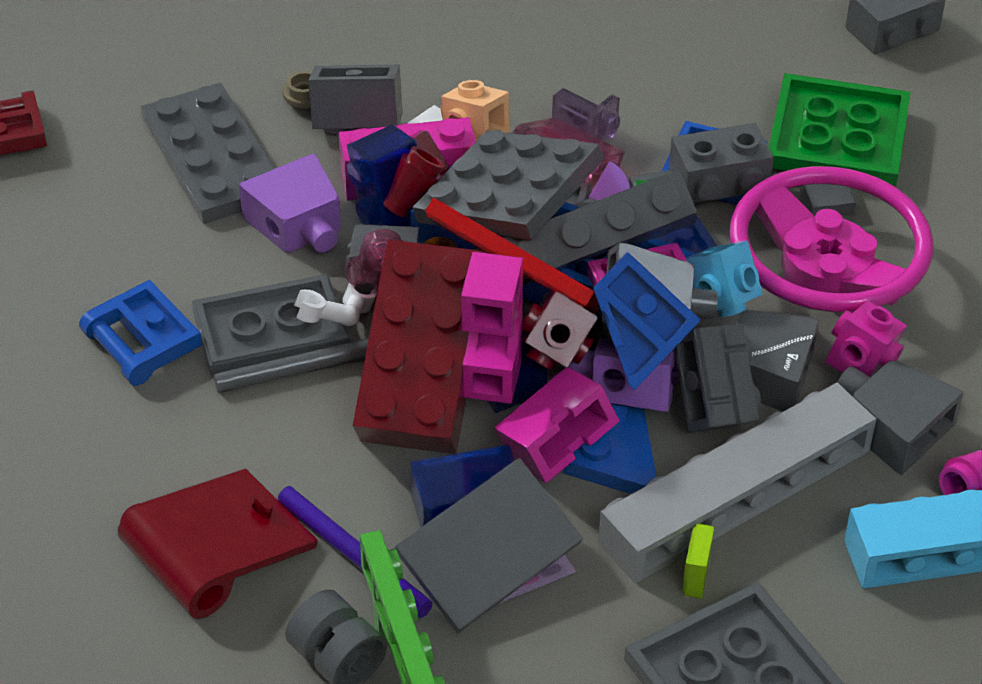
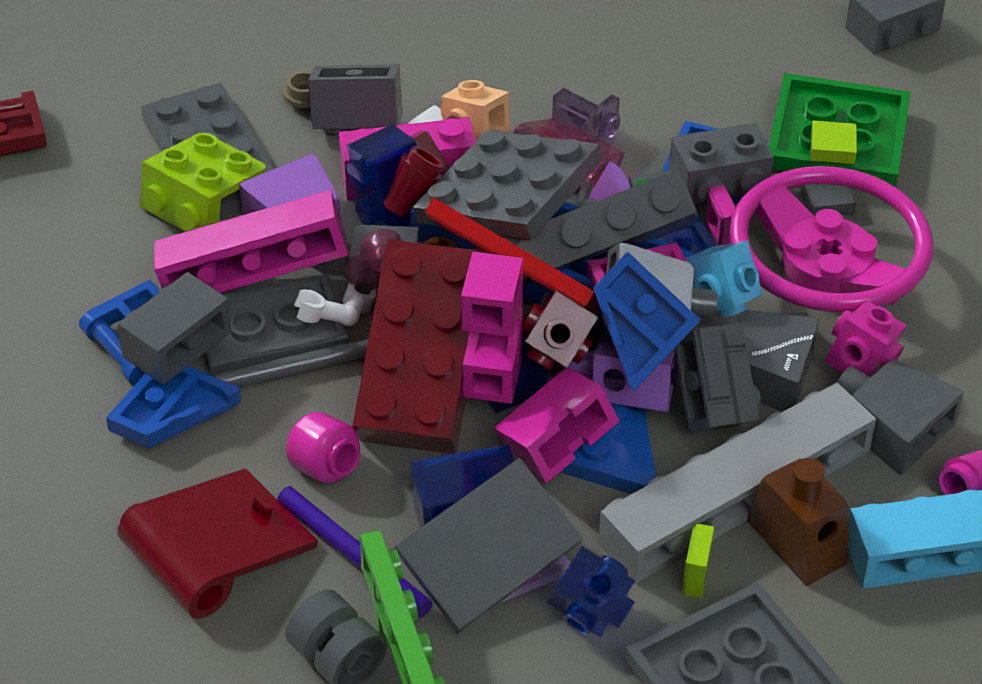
none -> blue wing [106,366,241,448]
none -> dark grey brick [117,272,232,385]
none -> lime bracket [140,133,266,232]
none -> dark pink brick [154,190,348,293]
none -> dark pink head [286,412,361,484]
none -> clear blue brick [547,546,635,637]
none -> dark pink tile [705,185,736,246]
none -> reddish brown torso [747,458,849,586]
none -> lime tile [811,121,857,164]

